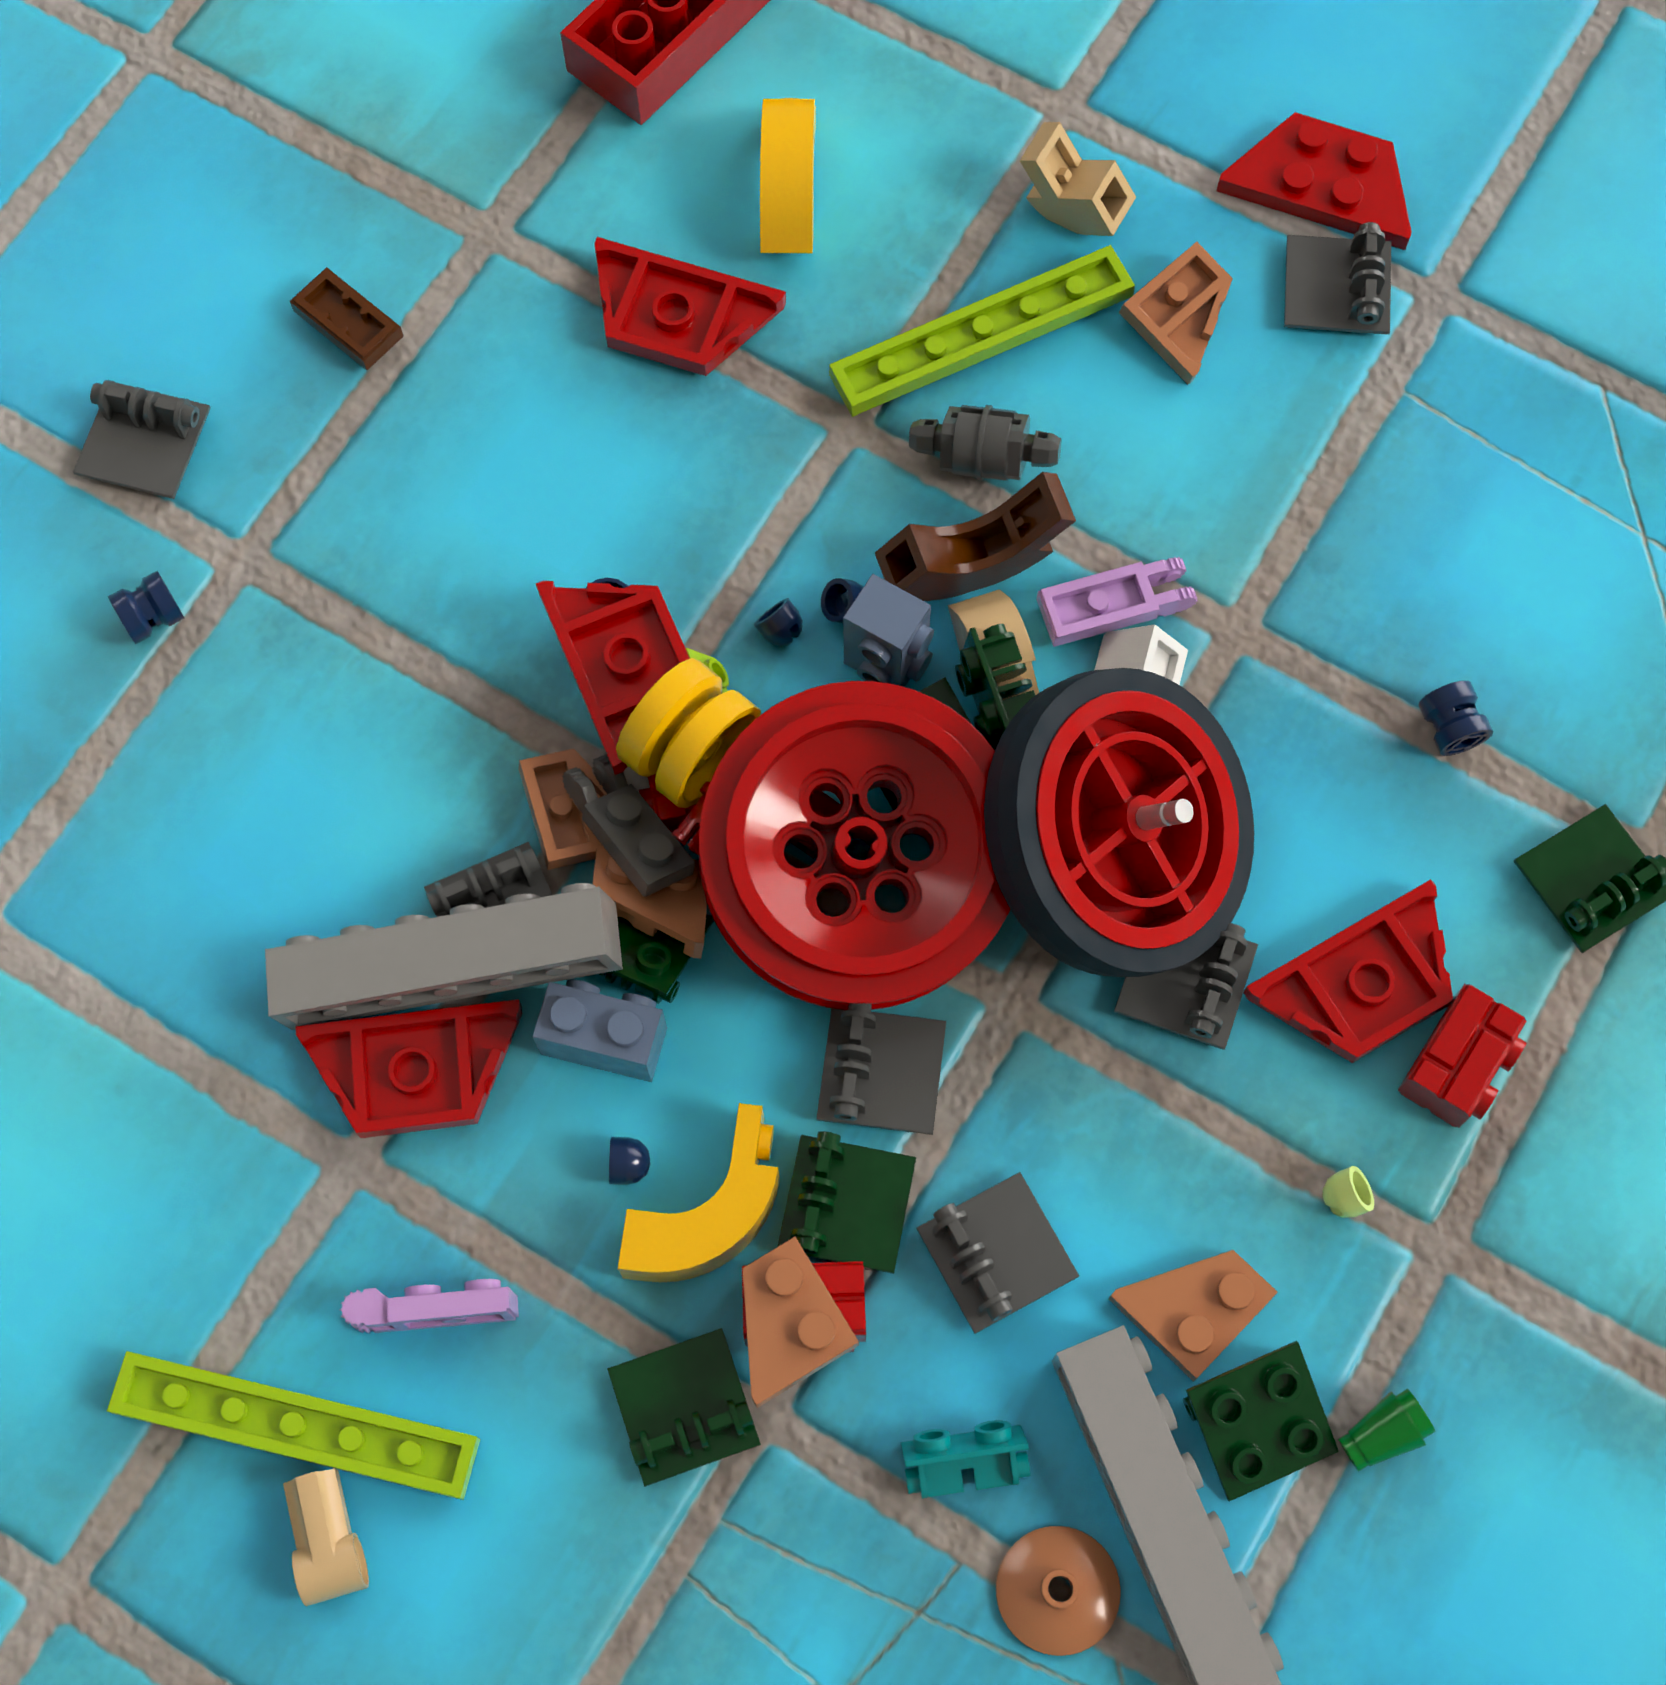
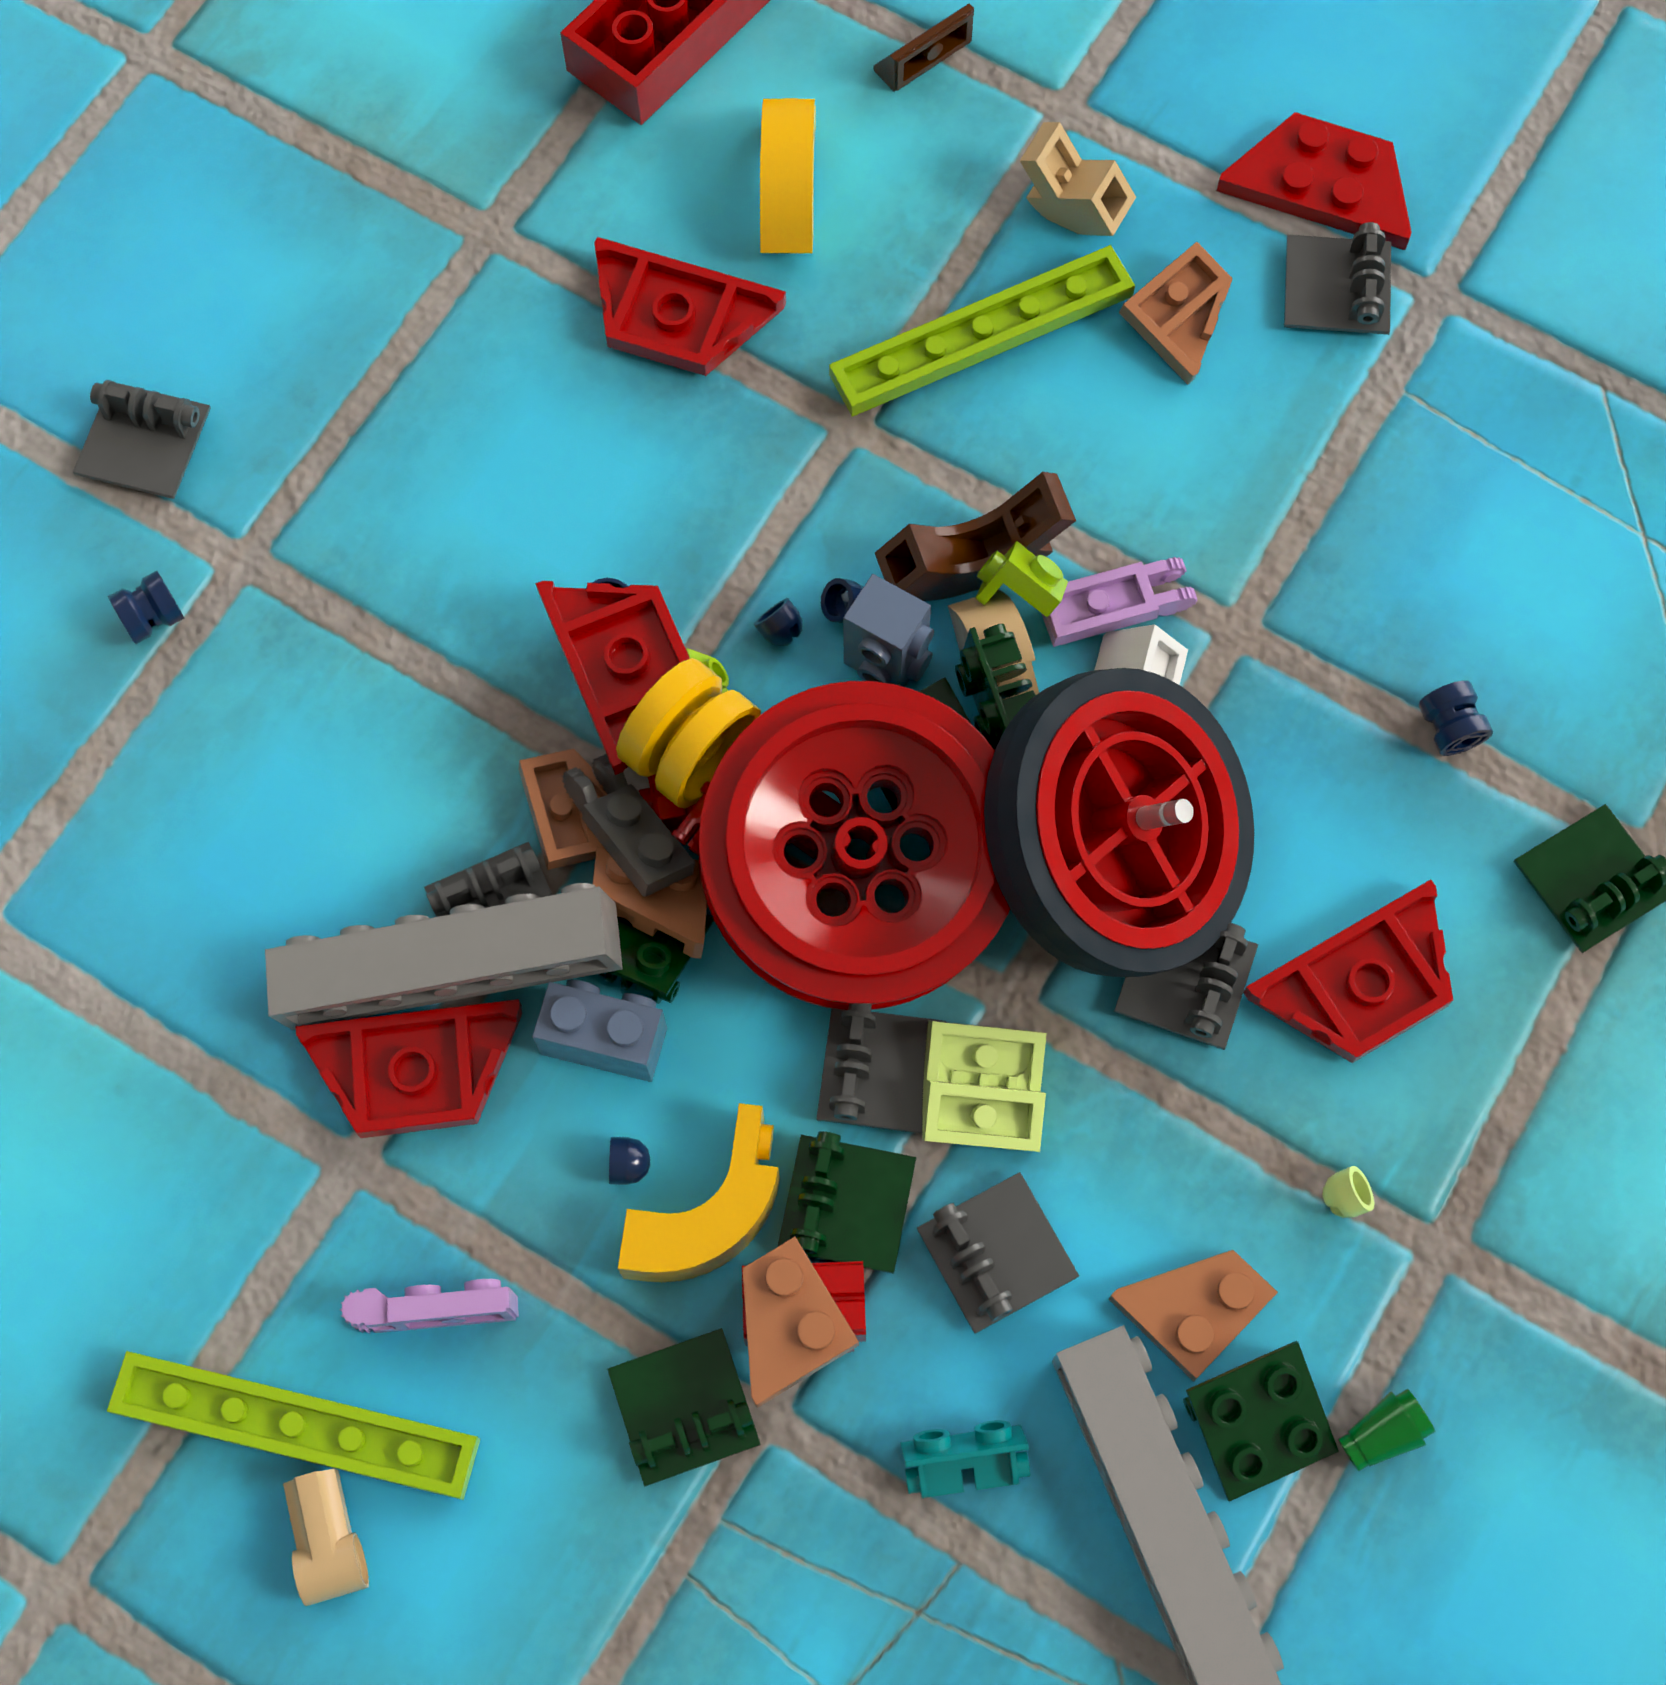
reddish brown plate [290,267,404,370] -> none
dark grey piece [909,405,1061,481] -> none
nougat dish [996,1526,1121,1656] -> none
red brick [1398,984,1527,1128] -> none
none -> reddish brown slope [873,3,974,92]
none -> yellowish green slope [922,1020,1047,1152]
none -> lime bracket [975,541,1068,617]

